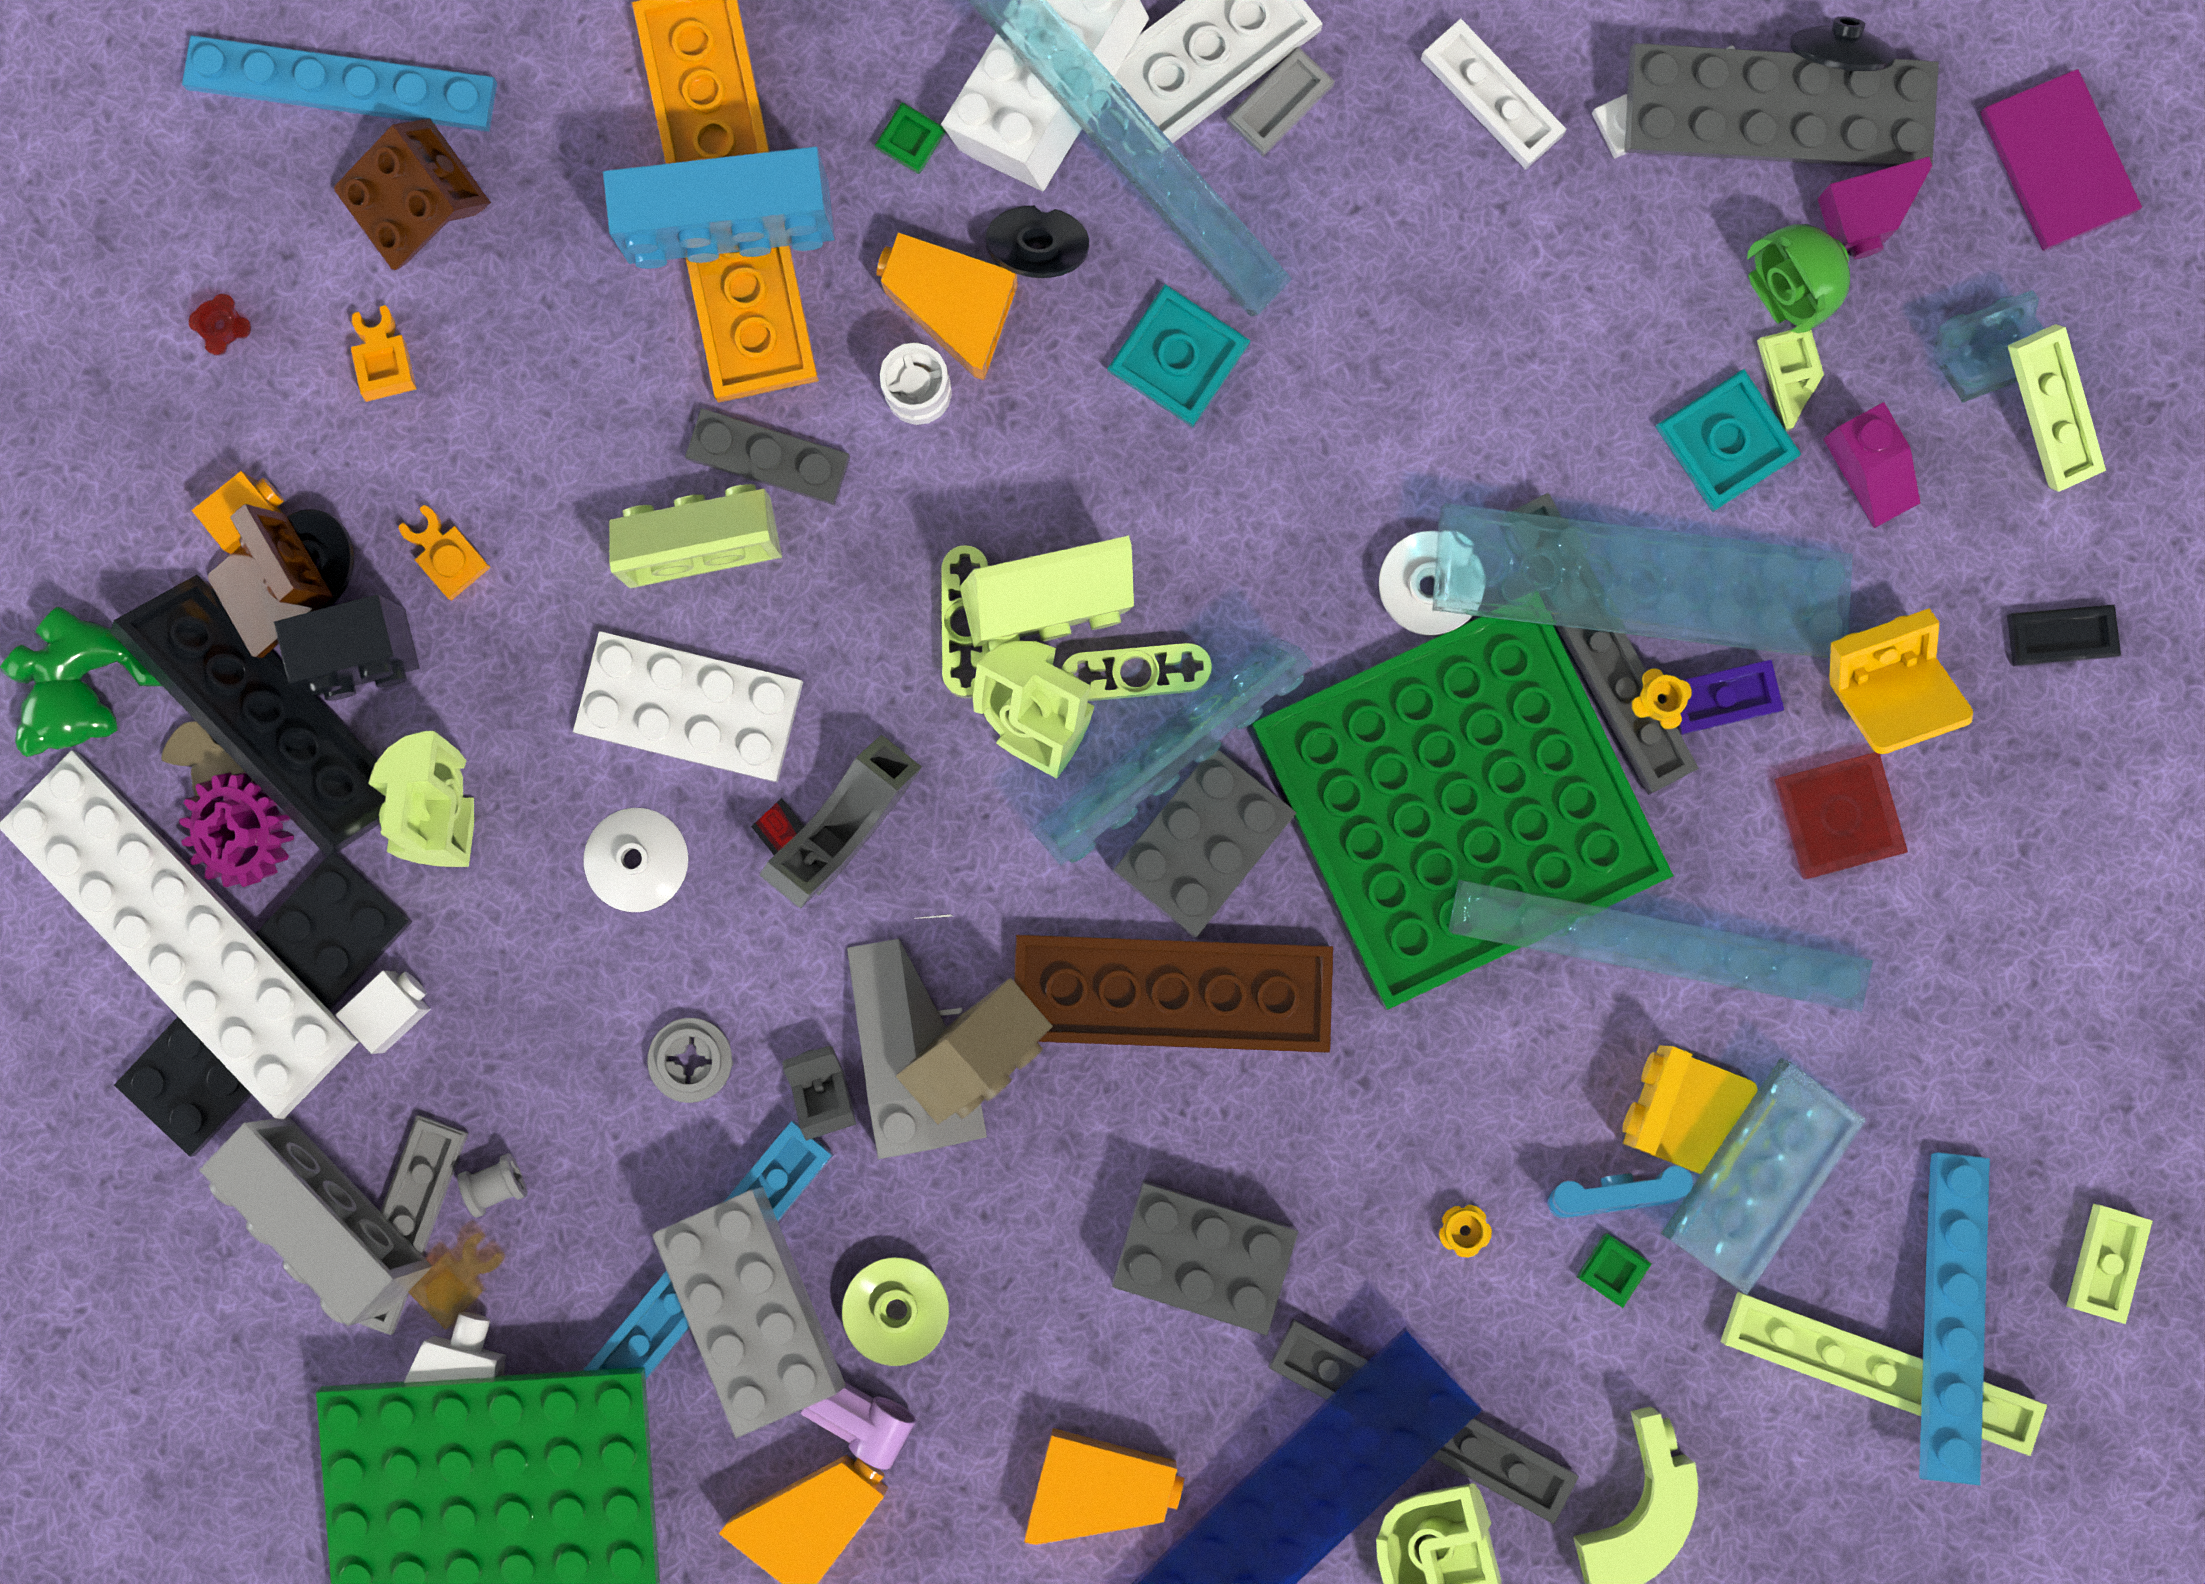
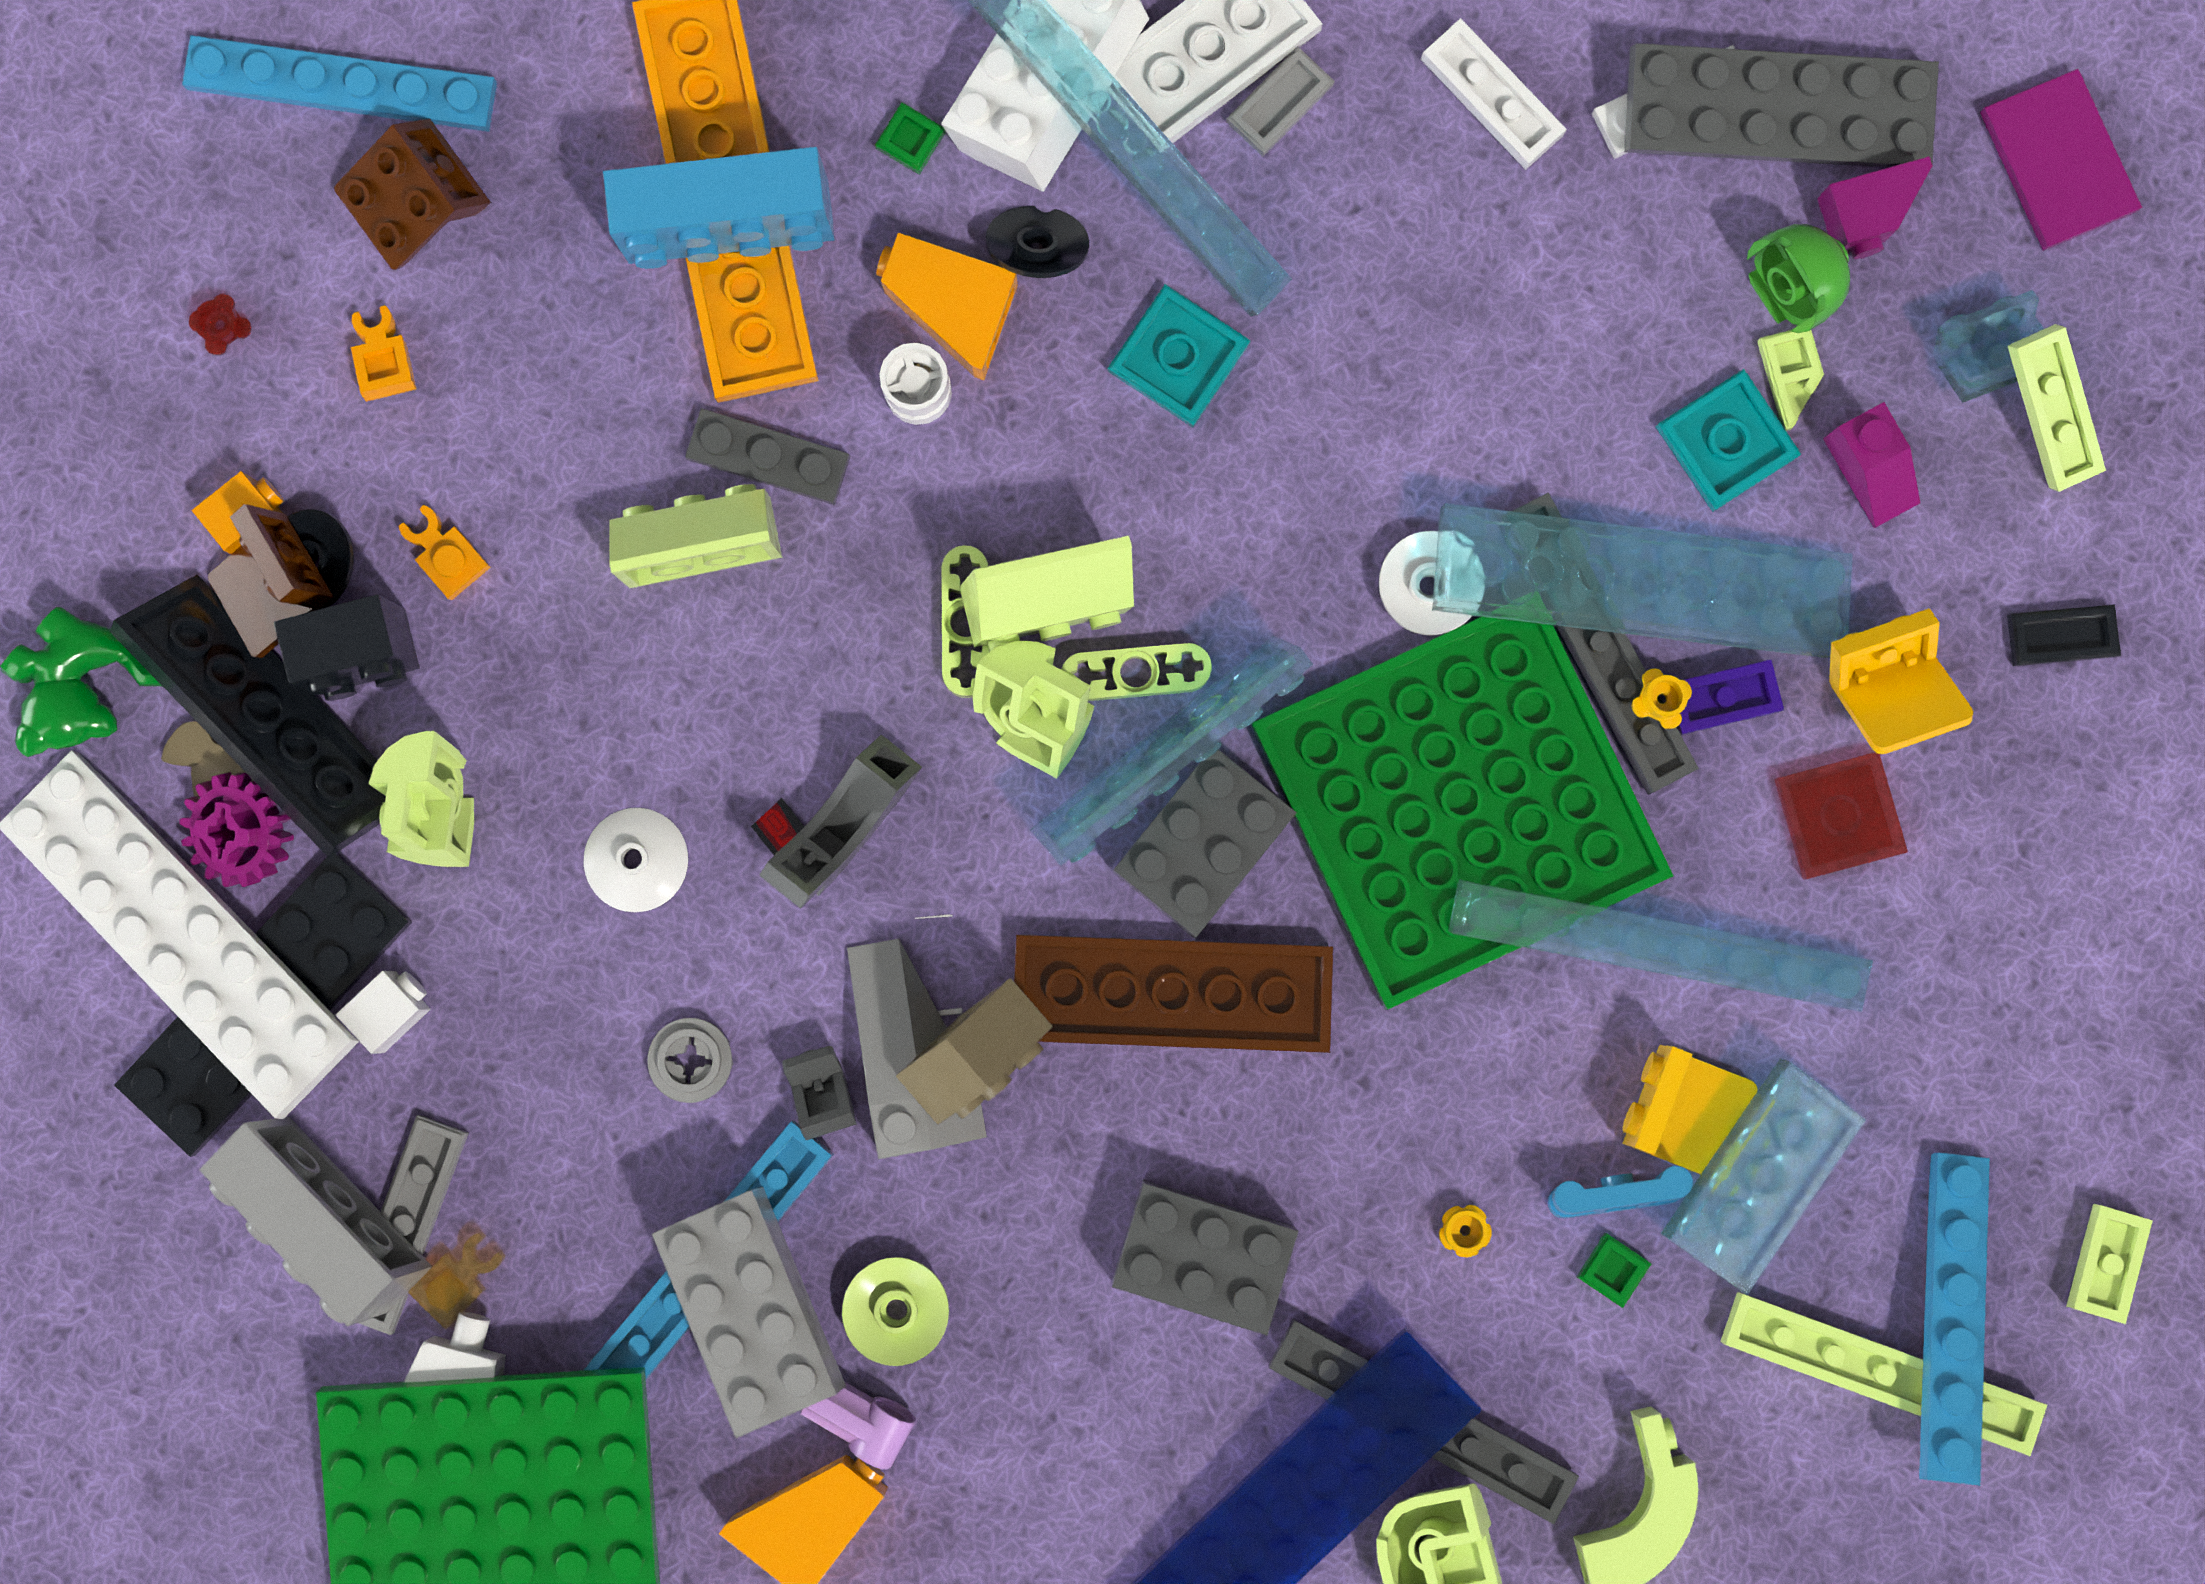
light grey bush [457,1153,528,1218] -> none
white plate [573,631,803,783] -> none
light orange slope [1024,1428,1184,1545] -> none
black dish [1790,16,1896,71] -> none

